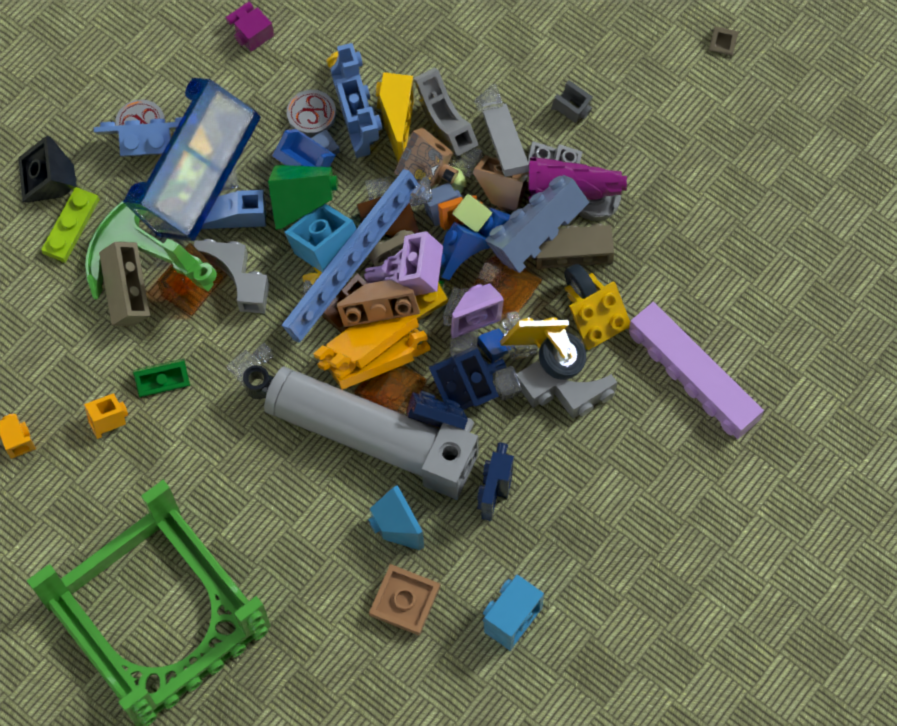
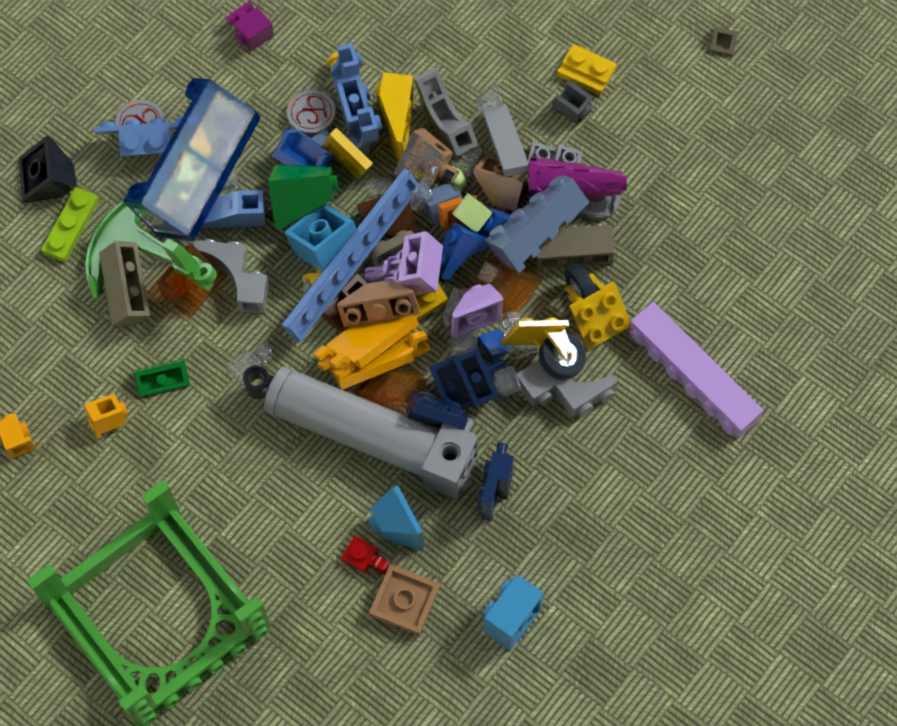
none -> yellow plate [322,128,373,180]
none -> red plate [341,536,390,576]
none -> yellow plate [557,44,617,96]

